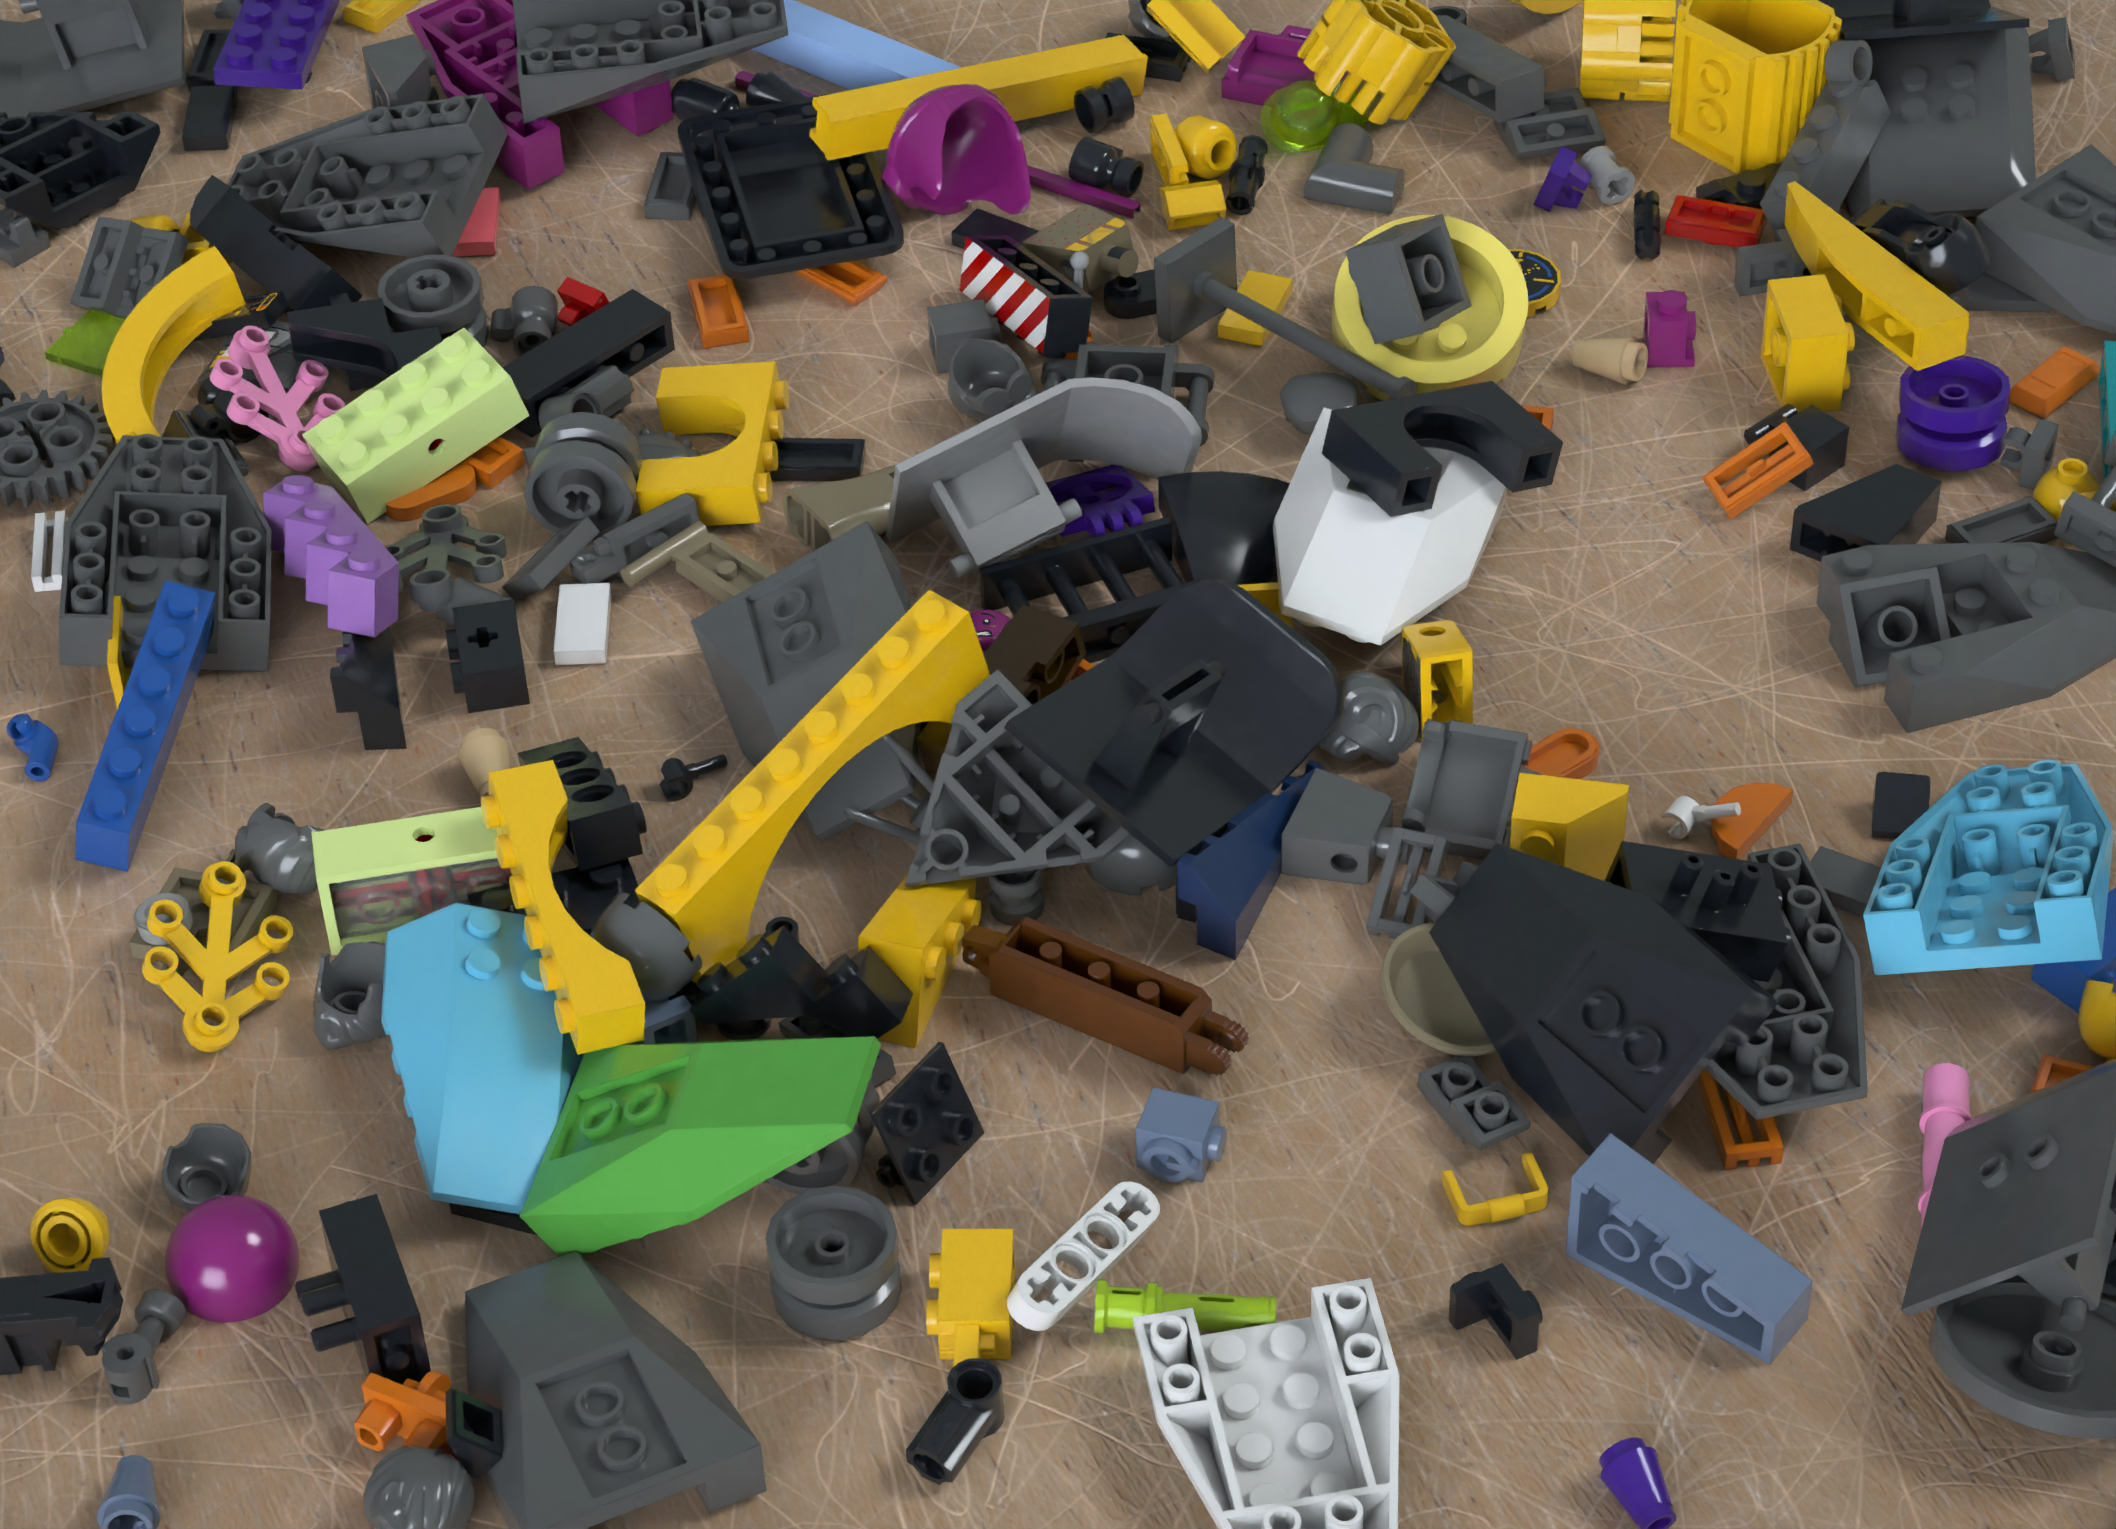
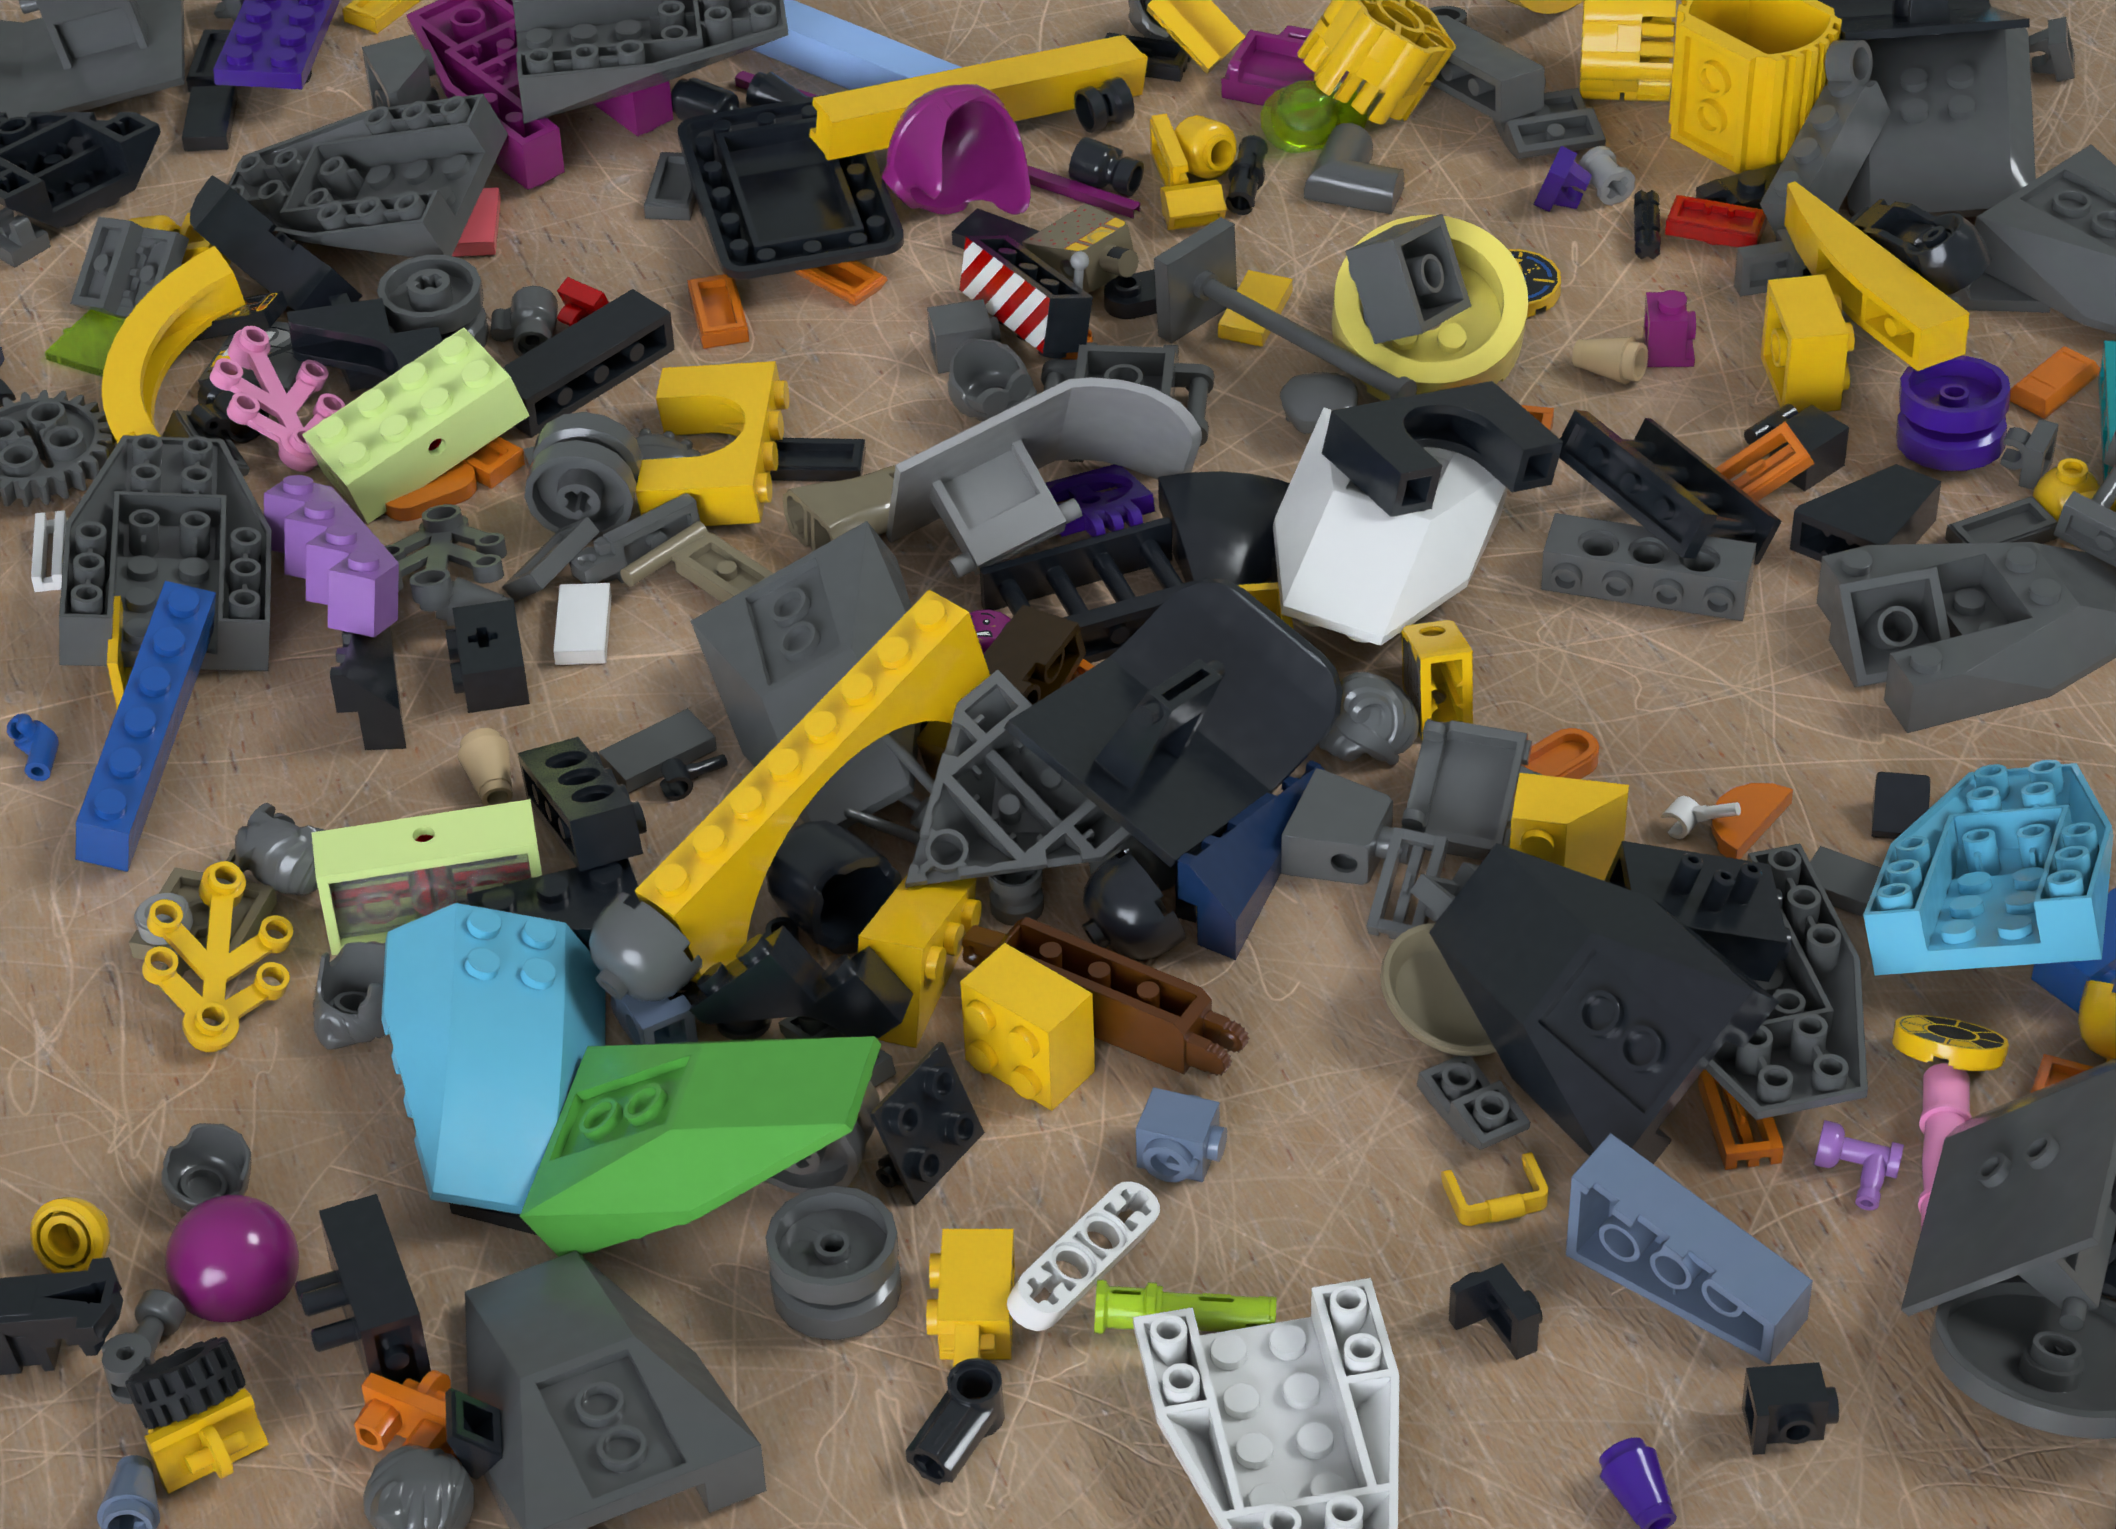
yellow arch [481,760,645,1055] -> none
dark grey piece [539,366,634,429] -> none
none -> black tyre [125,1337,246,1429]
none -> yellow hips [144,1388,269,1494]
none -> dark grey tile [598,708,717,793]
none -> black cylinder [766,820,902,954]
none -> yellow brick [960,943,1095,1111]
none -> black cylinder [1082,850,1186,961]
none -> dark grey brick [1541,513,1757,621]
none -> black fence [1559,410,1782,564]
none -> black brick [1741,1362,1839,1455]
none -> medium lavender piece [1814,1120,1904,1210]
none -> yellow tile [1892,1015,2009,1071]

